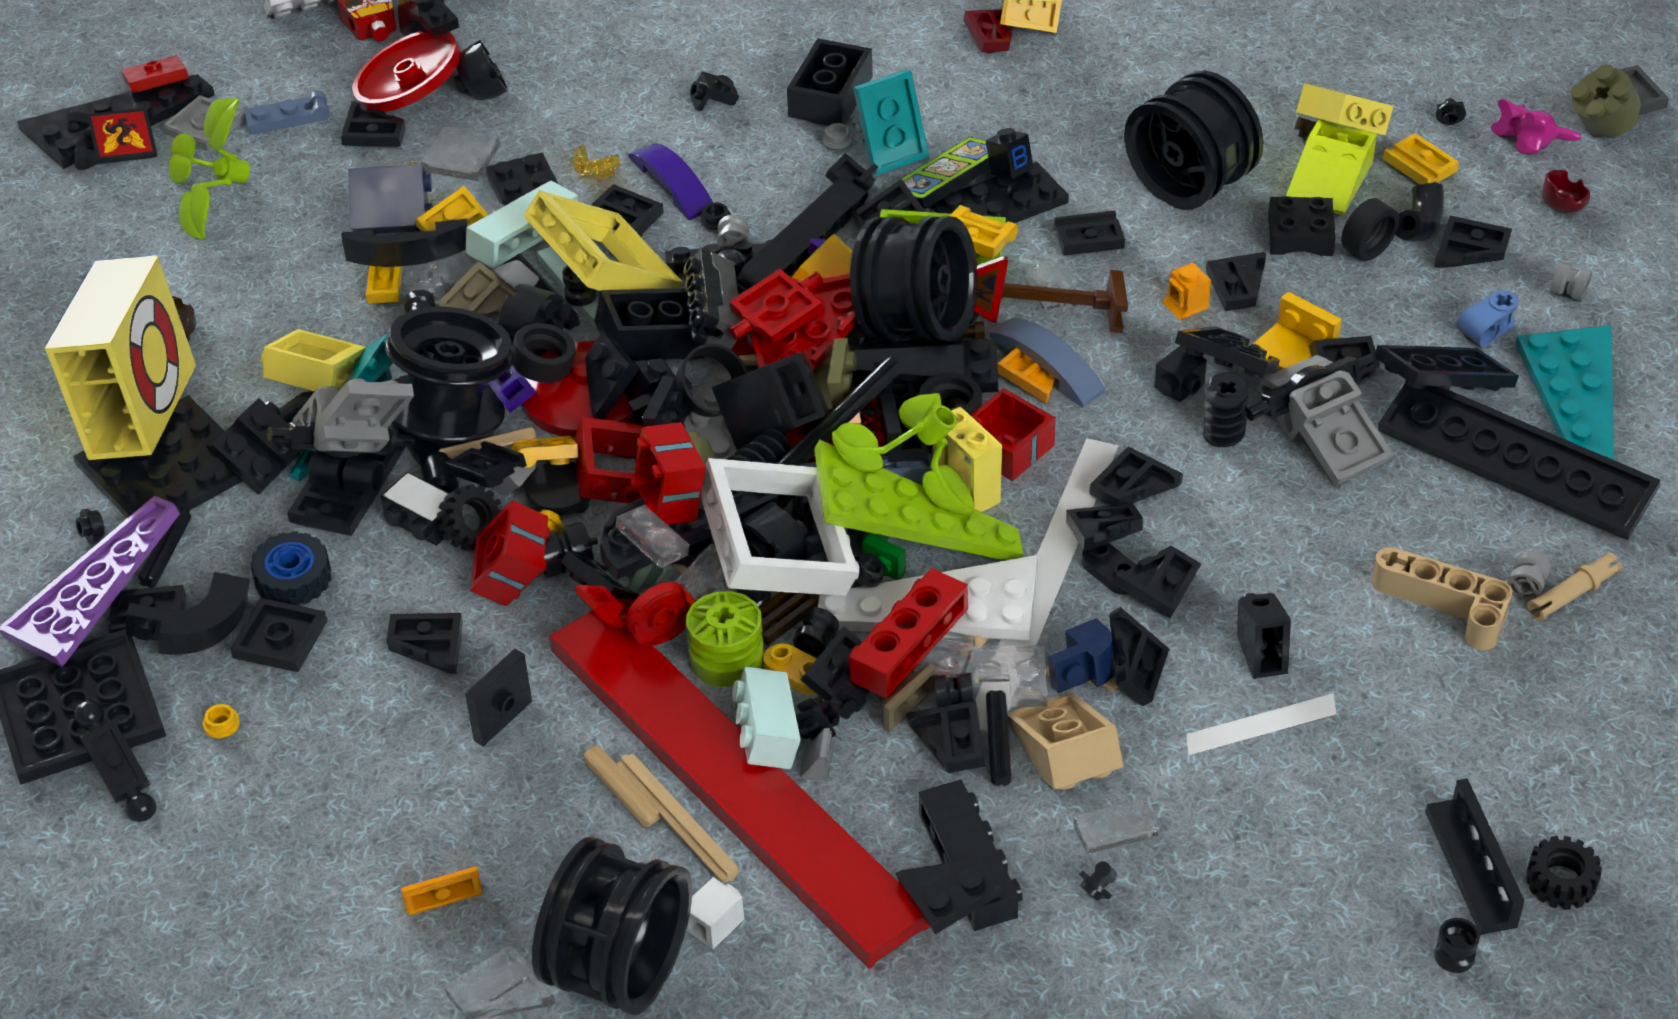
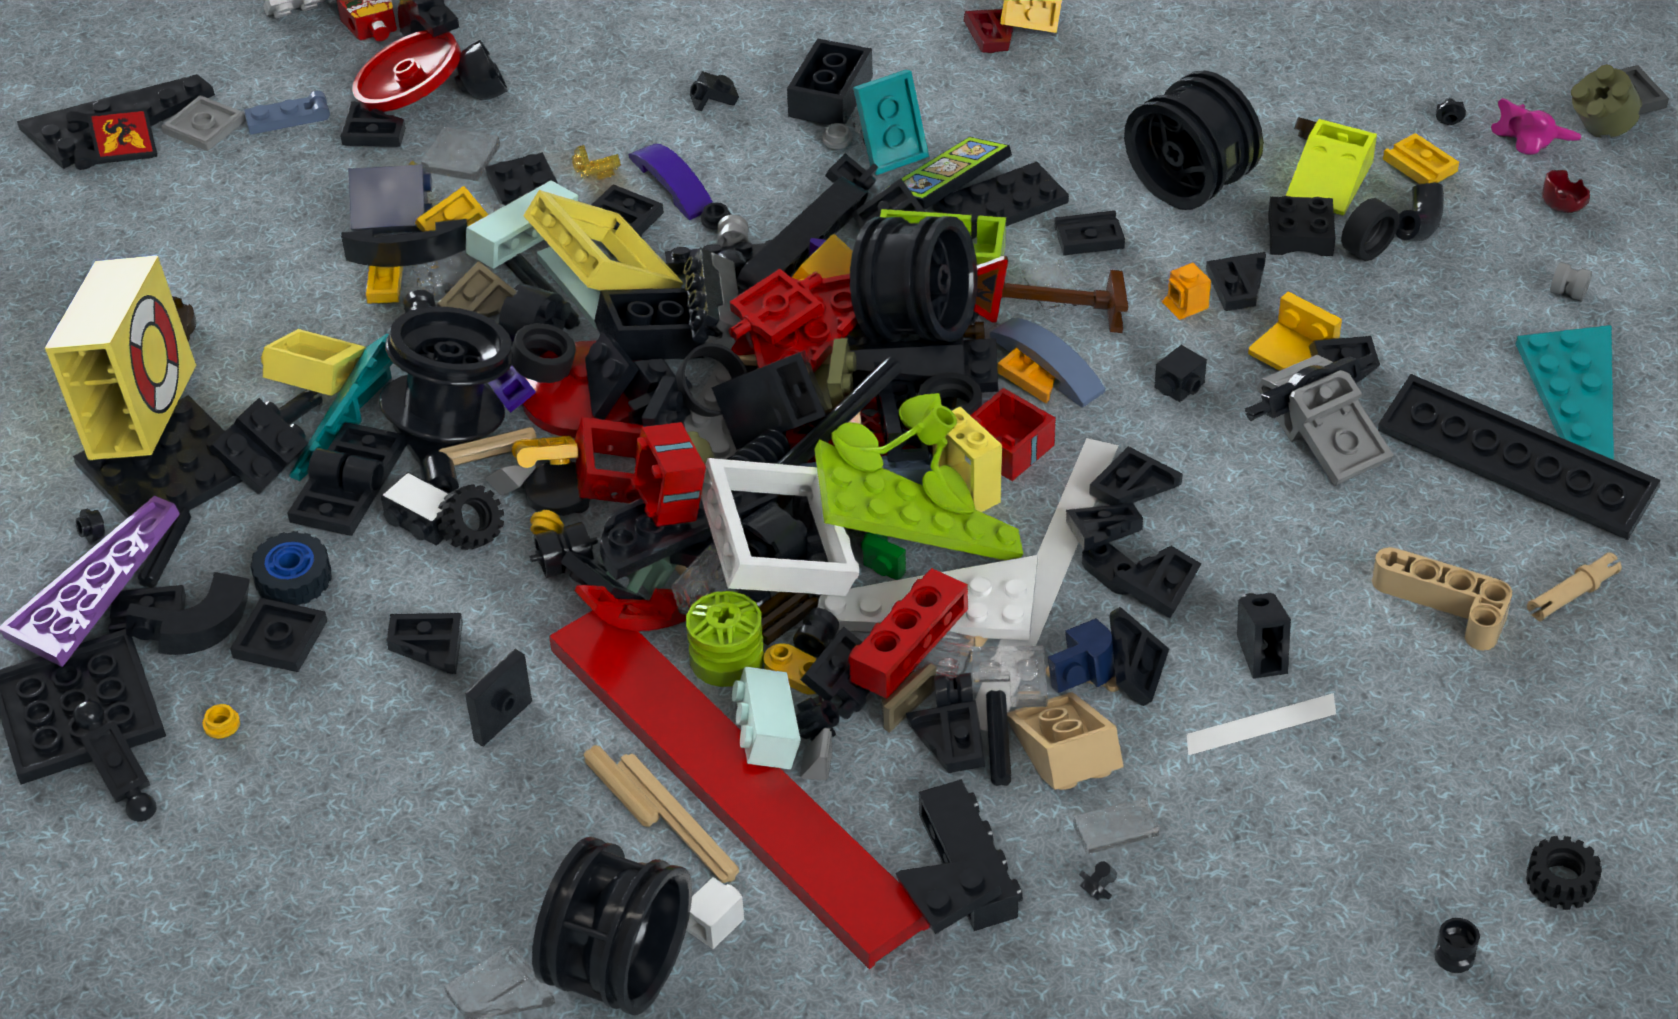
red plate [121,55,189,93] -> none
lime plant [168,98,250,239] -> none
light grey piece [267,379,416,458] -> none
light orange slope [401,866,483,915] -> none
black plate [445,441,527,488] -> none
red container [470,500,550,606] -> none
light grey slope [493,260,539,291] -> none
black wheel [562,265,596,306] -> none
clear plate [615,504,690,568] -> none
red tile [626,582,695,646] -> none
black plate [855,553,884,587] -> none
yellow plate [950,205,1019,259] -> none
black brick [985,128,1034,179] -> none
black plate [1175,326,1280,378] -> none
black piece [1203,373,1249,447] -> none
light yellow window [1296,83,1394,135] -> none
black plate [1374,345,1519,391] -> none
black fence [1425,778,1525,935] -> none
black wing [1435,216,1512,268] -> none
medium blue piece [1456,290,1519,347] -> none
light grey wheel [1507,551,1552,600] -> none

